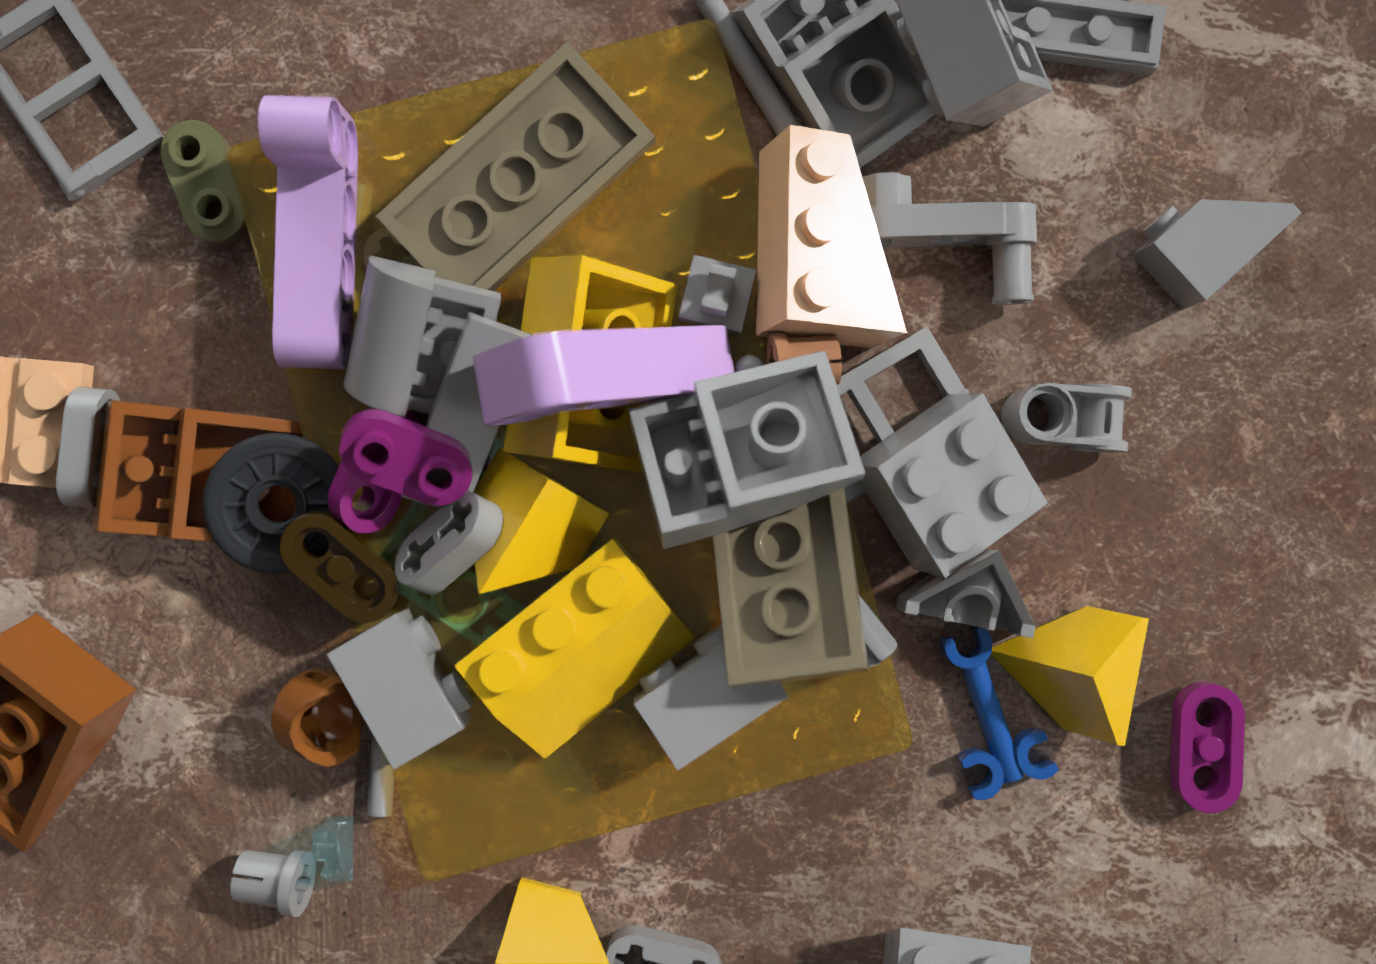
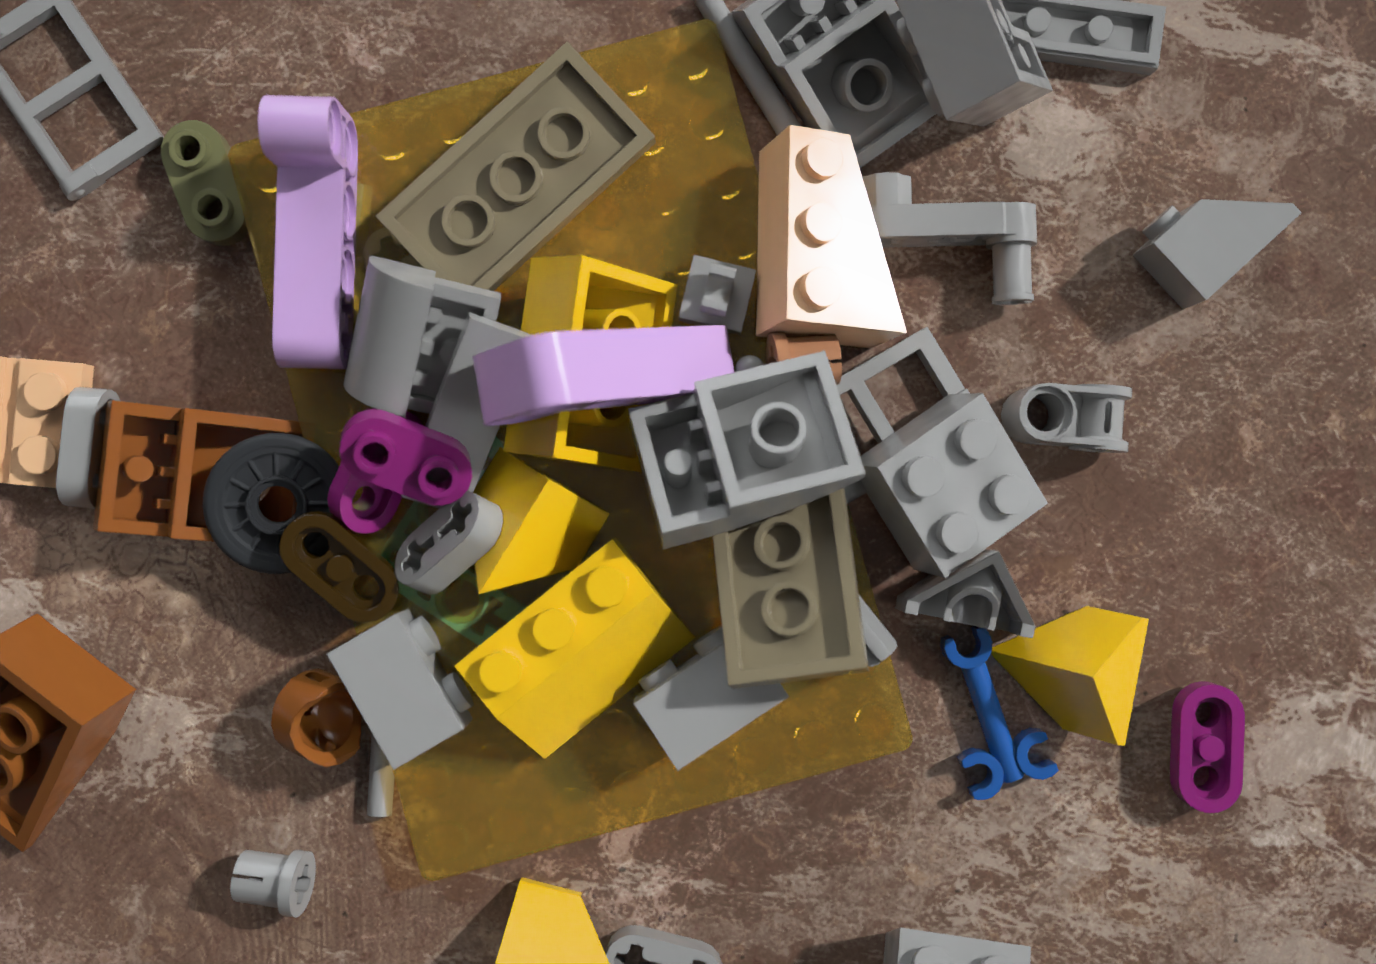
clear light blue tile [312,816,353,881] -> none

